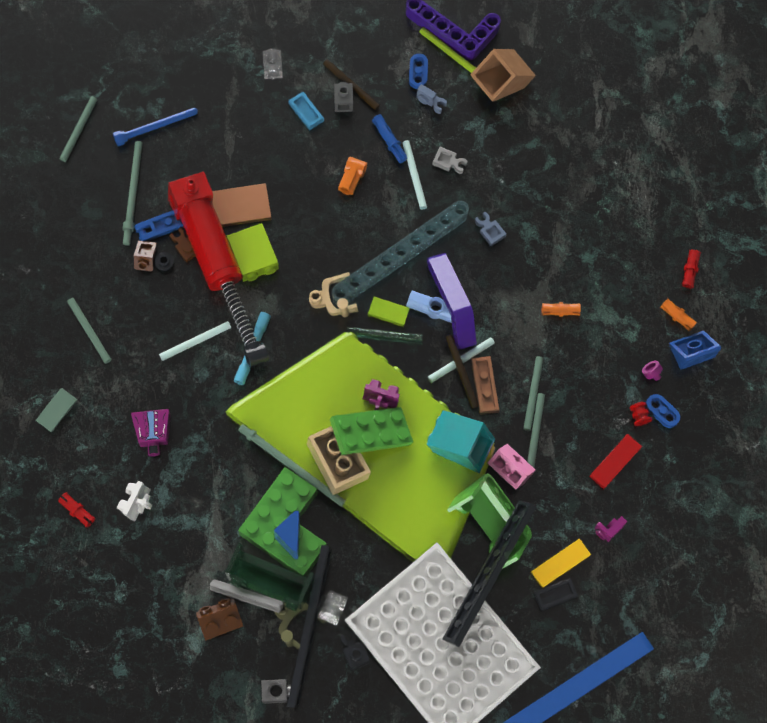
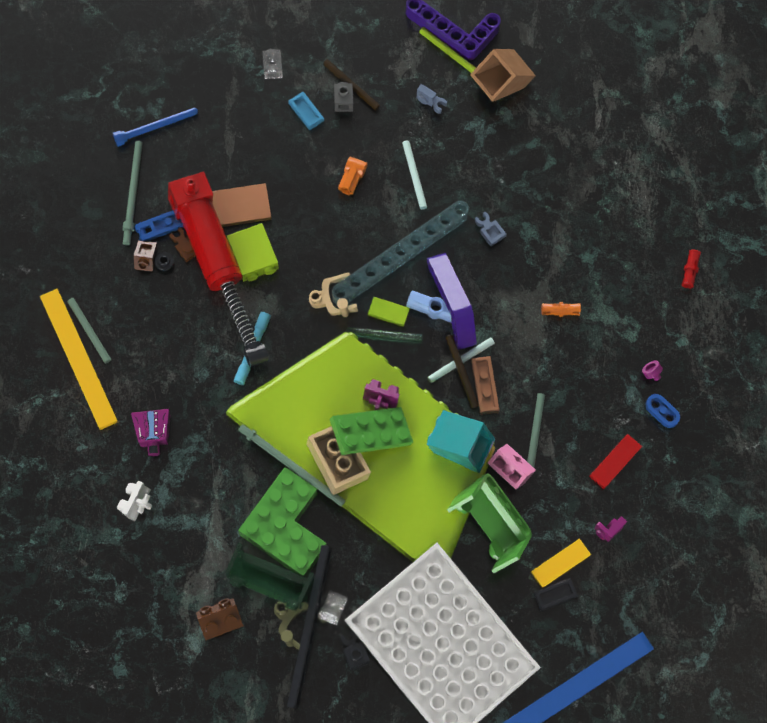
sand green slope [36,388,78,432] -> none
red pin [58,492,95,528] -> none
sand green bar [59,96,97,162] -> none
light aqua bar [159,321,231,361] -> none
light grey axle [210,579,283,613] -> none
flat silver brick [261,679,291,704] -> none
blue slope [274,511,300,559] -> none
blue axle [372,114,407,163] -> none
blue plate [409,54,428,89] -> none
light grey plate [432,147,467,174] -> none
black tile [442,500,536,647] -> none
sand green bar [523,356,543,431] -> none
red bush [630,402,653,426] -> none
orange pin [660,299,697,332] -> none
blue slope [669,331,721,370] -> none
none -> yellow tile [40,289,118,430]

